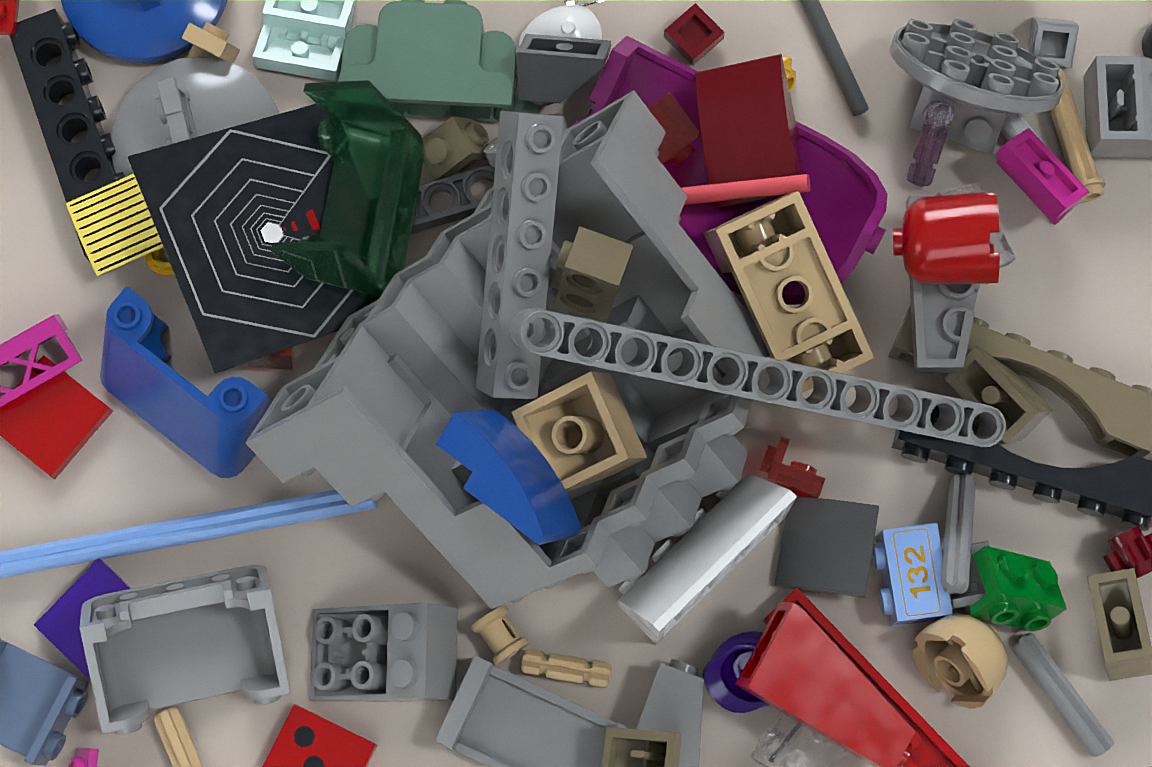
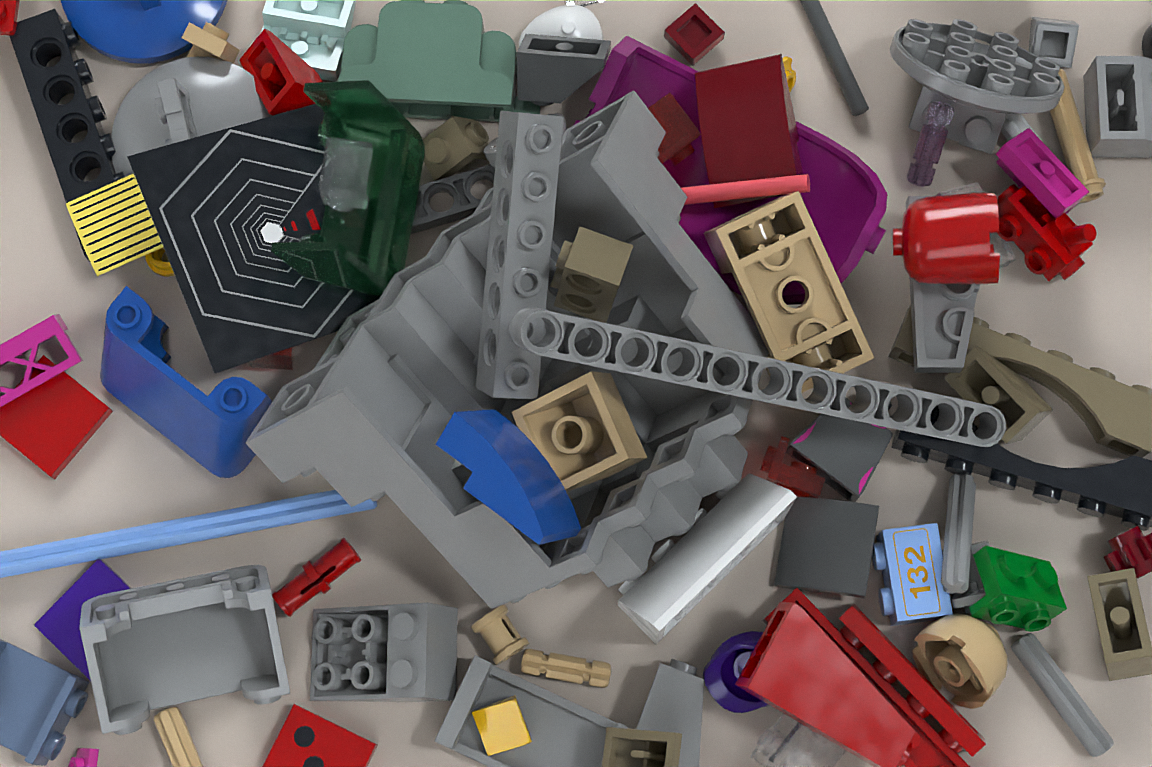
none -> red slope [239,29,333,115]
none -> red pin [272,537,361,617]
none -> clear bracket [319,137,373,212]
none -> yellow slope [472,695,532,756]
none -> dark grey torso [786,397,893,502]
none -> red plate [839,604,986,757]
none -> red brick [997,184,1097,281]

